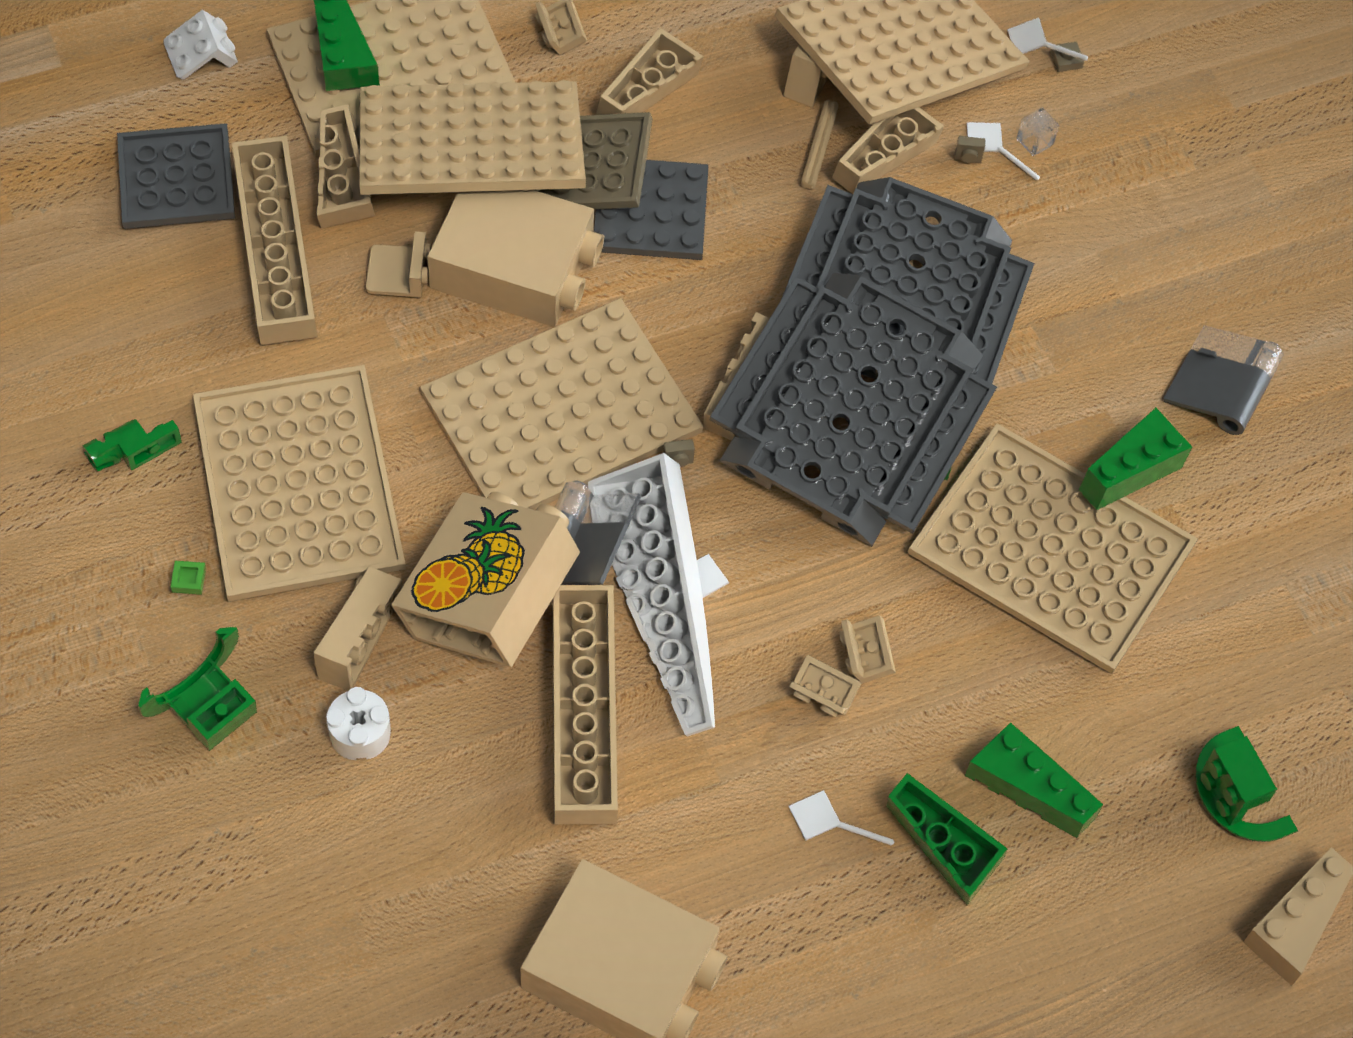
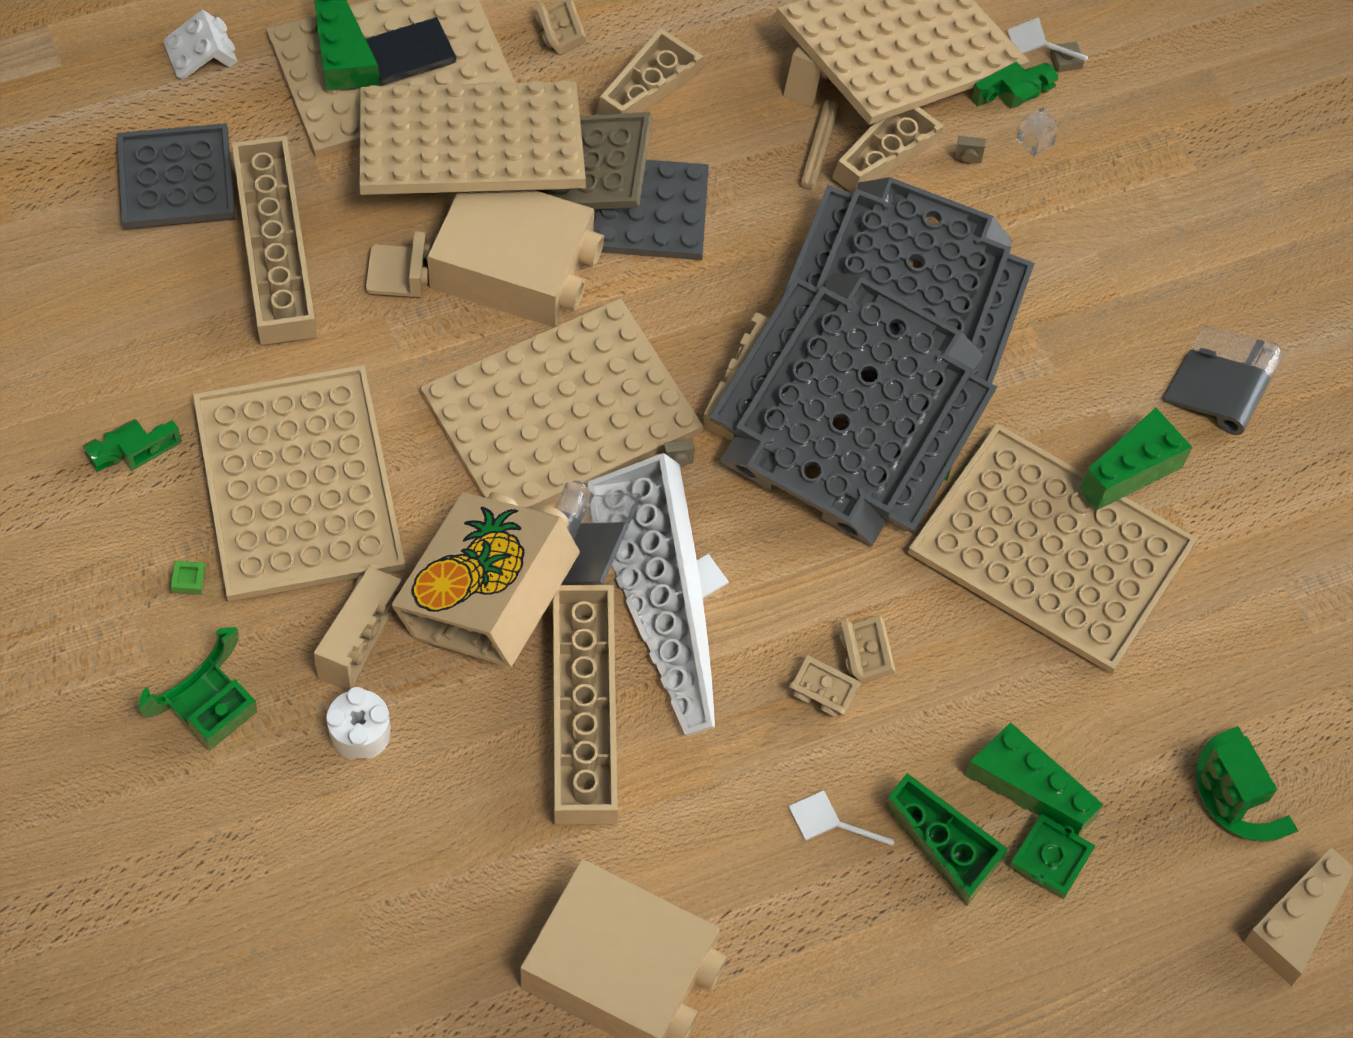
tan wedge [317,104,375,229] -> none
white piece [967,122,1039,180] -> none
none -> black tile [366,17,456,85]
none -> green plate [971,61,1058,108]
none -> green plate [1010,813,1095,899]

